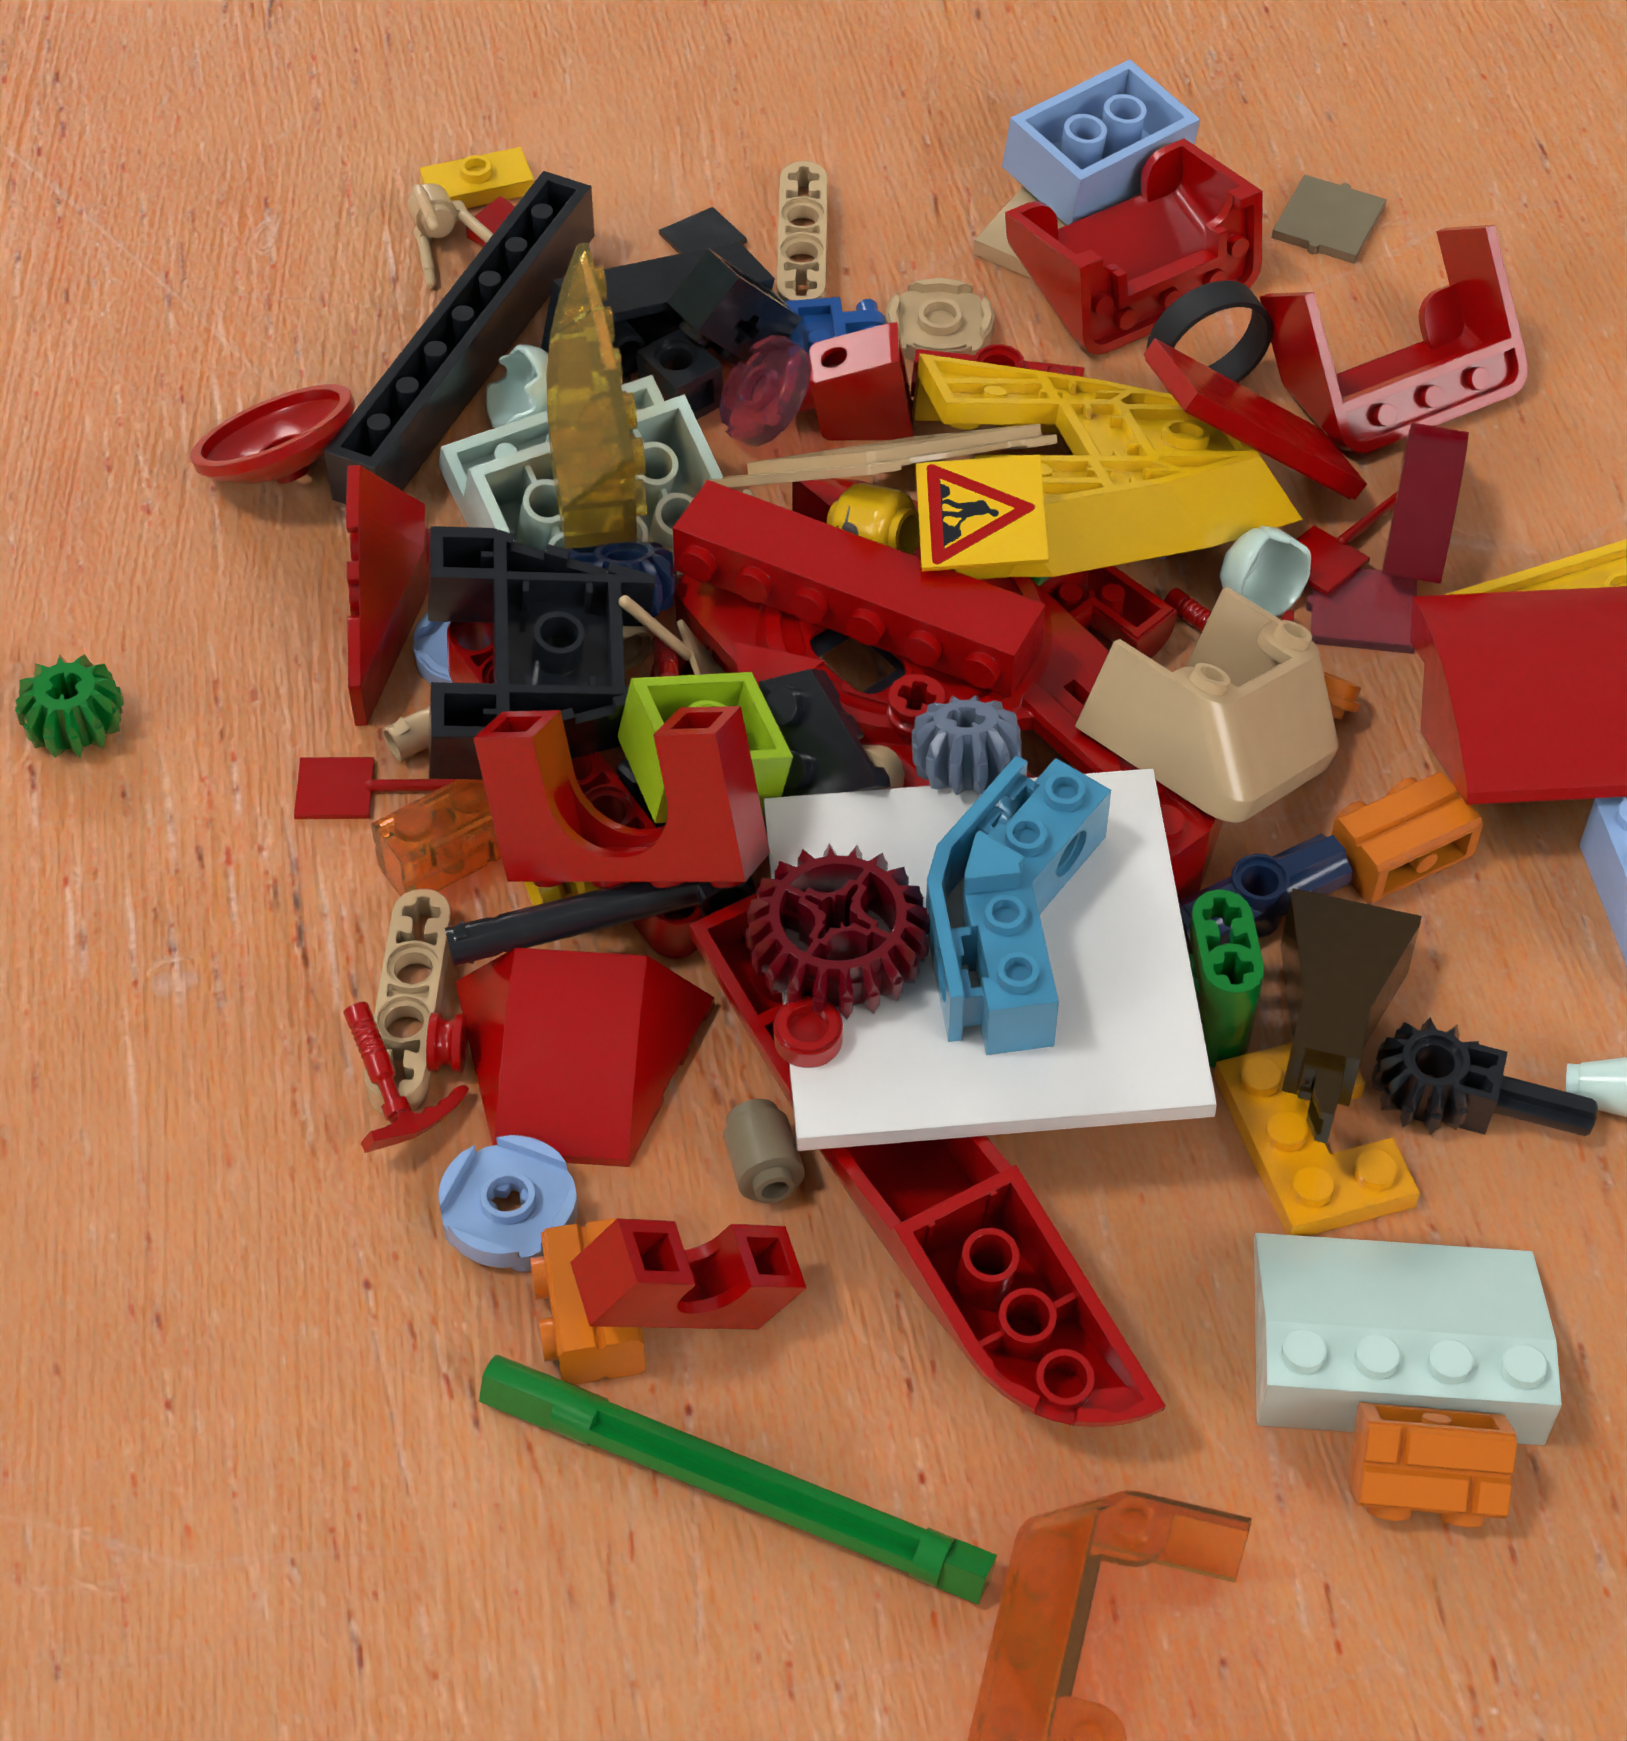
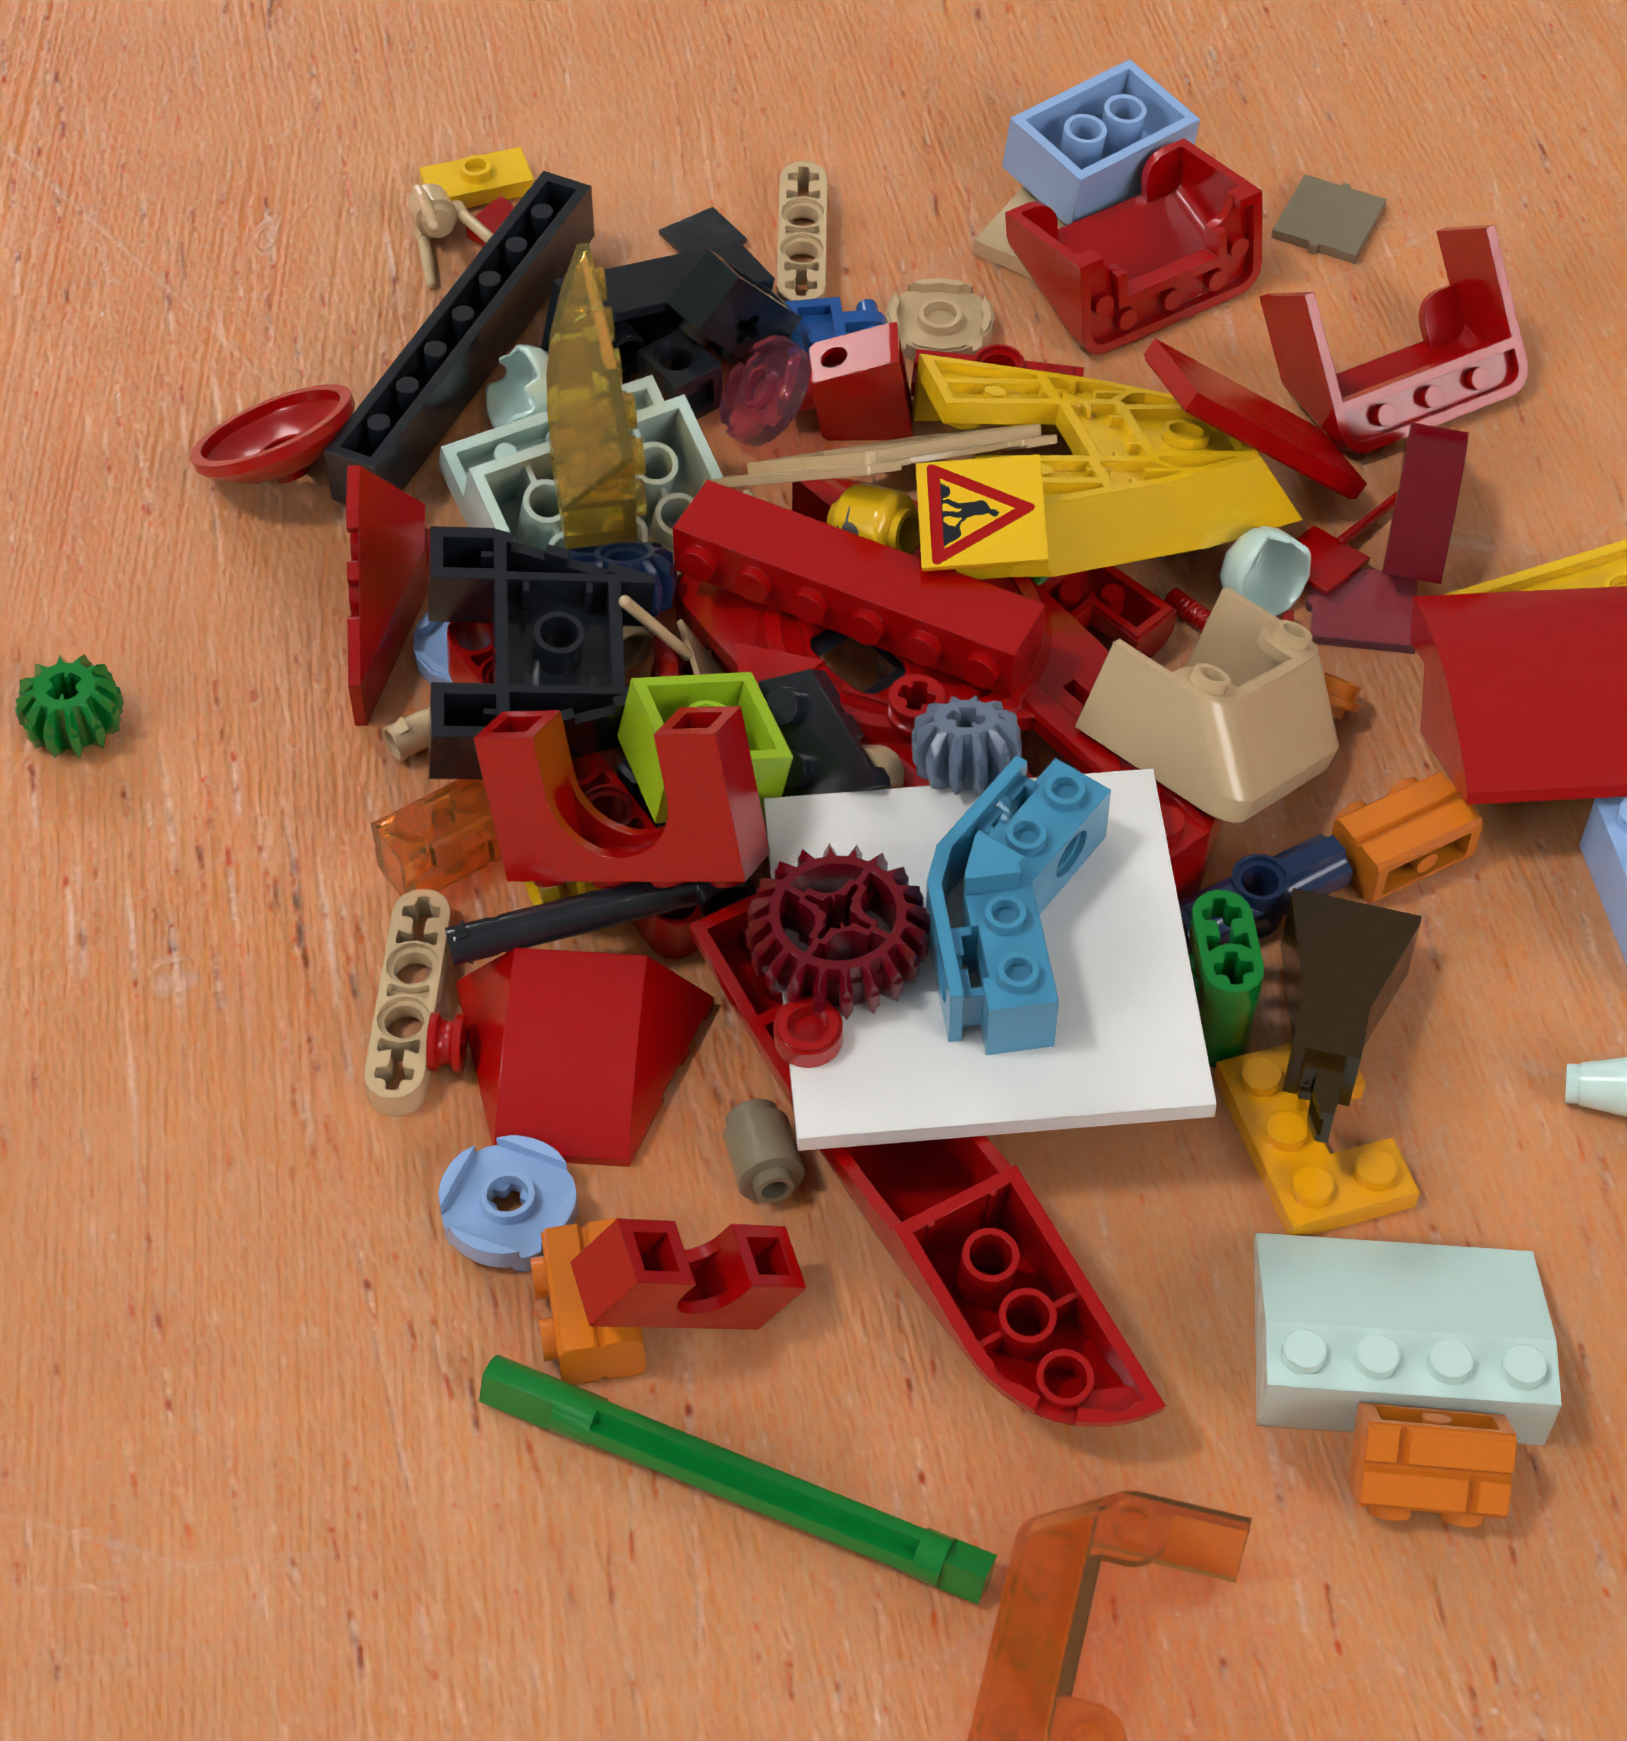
red piece [294,757,486,819] -> none
red piece [343,1002,469,1153] -> none
black tyre [1146,281,1273,390] -> none
black gear [1372,1017,1598,1136] -> none

